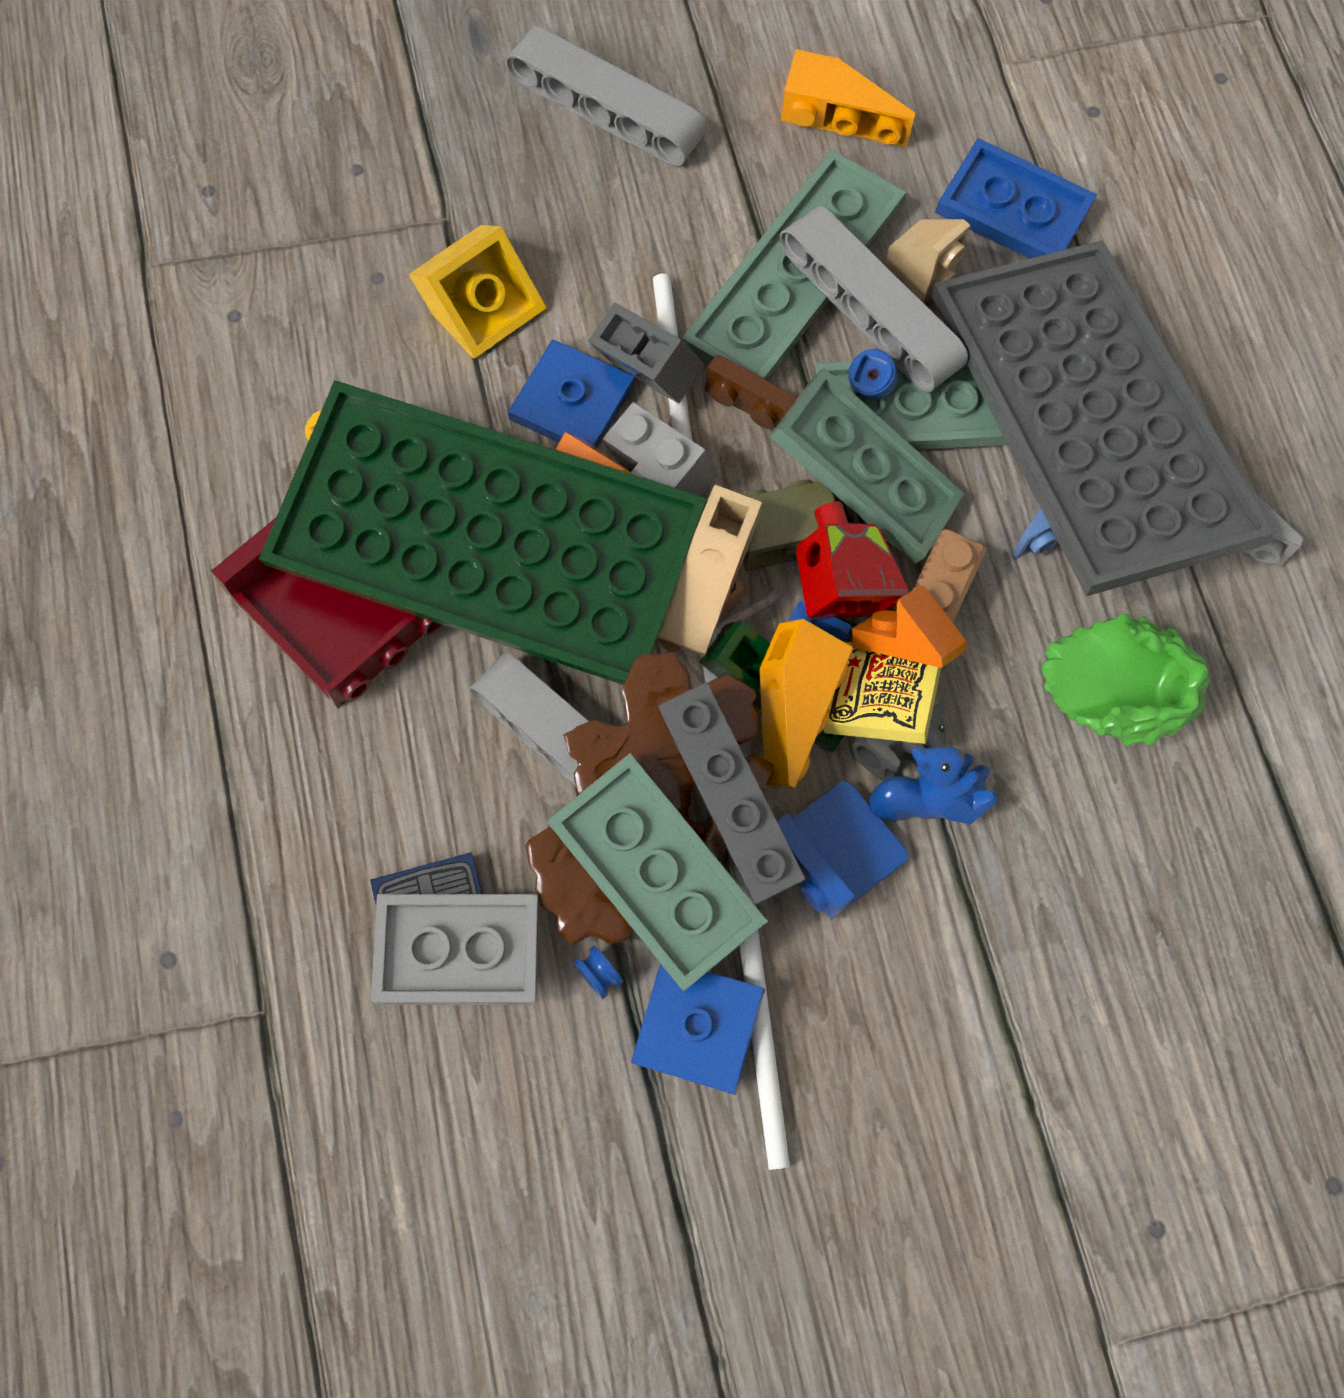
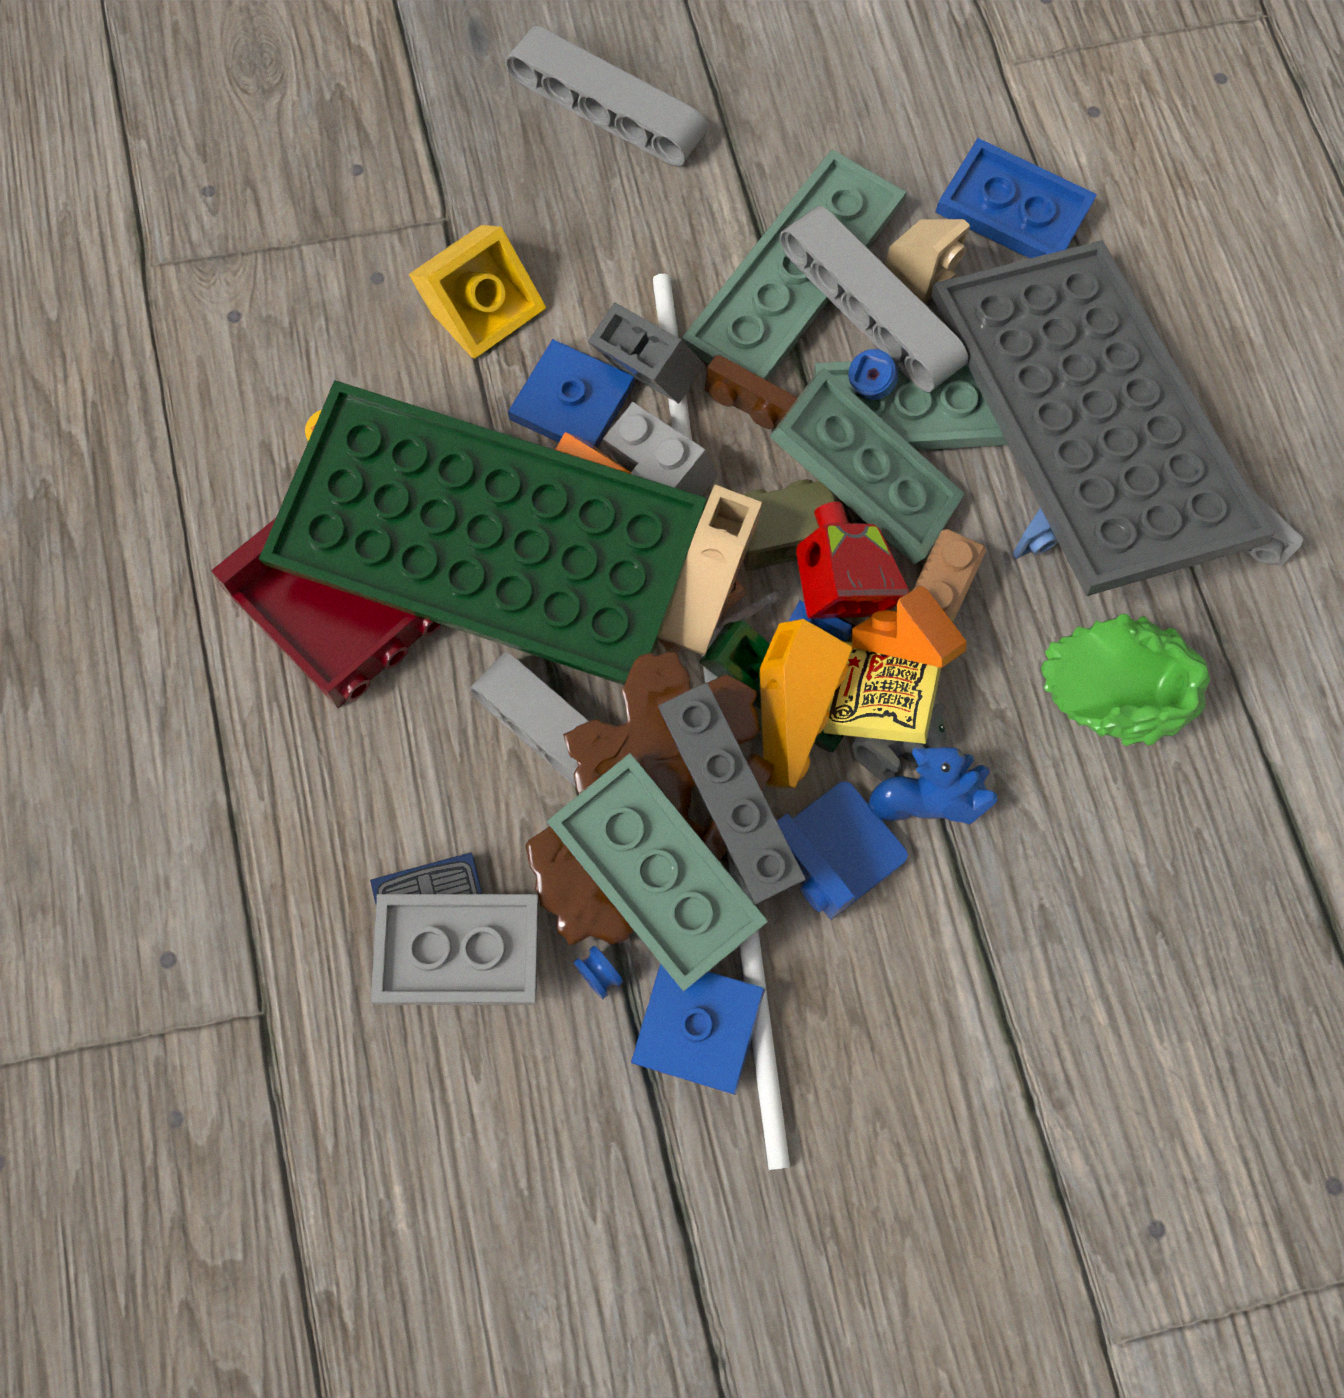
light orange slope [781,49,915,147] -> none

